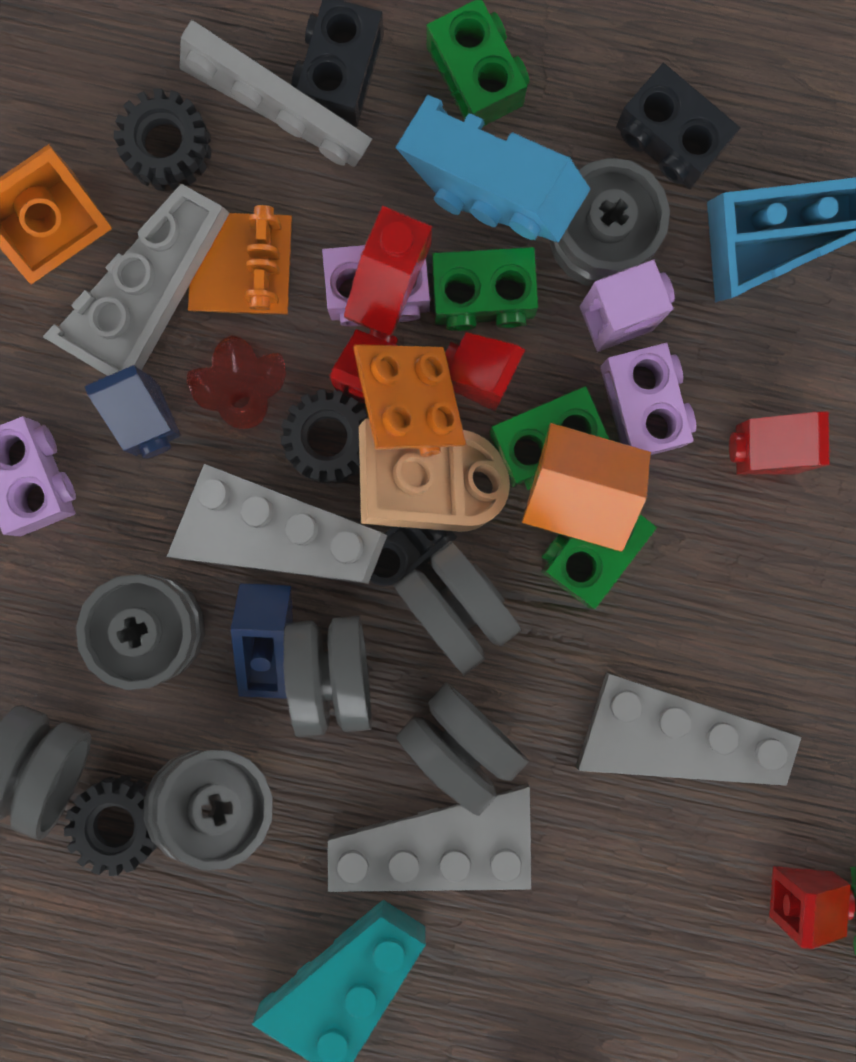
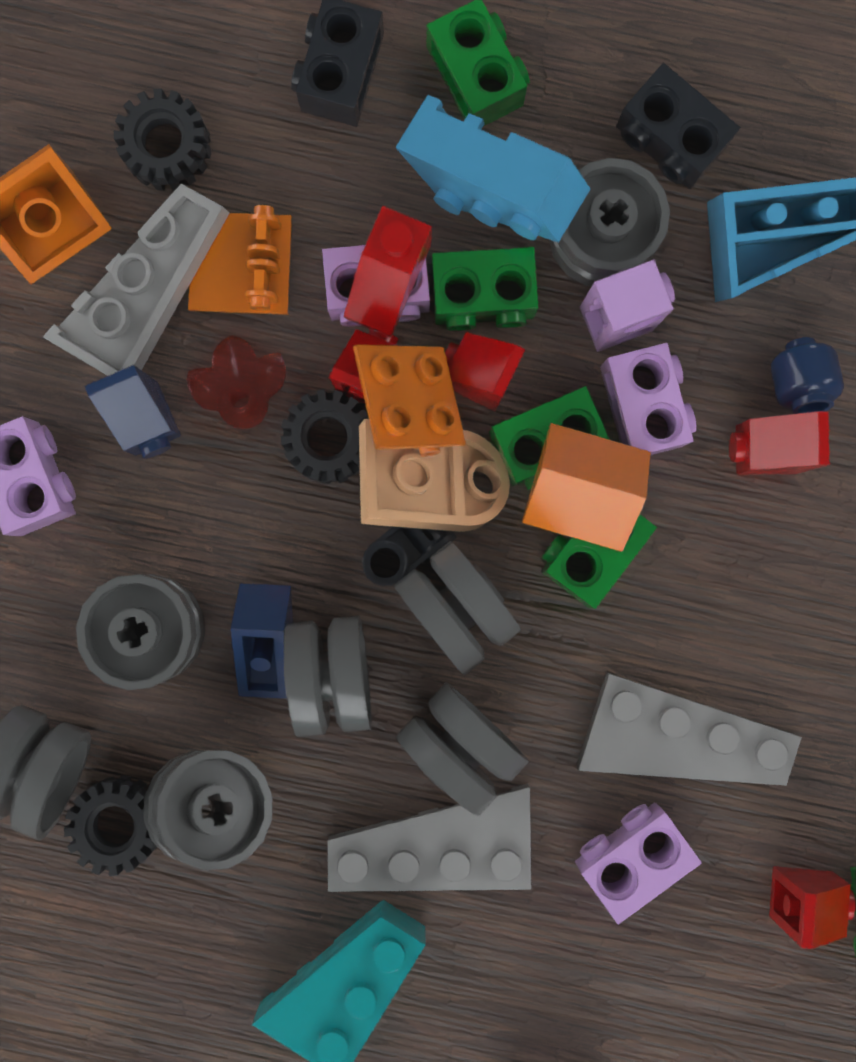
light grey wing [166,464,387,584] -> none
light grey wing [180,19,372,167] -> none
none -> lavender brick [575,802,702,925]
none -> dark blue head [771,337,844,414]

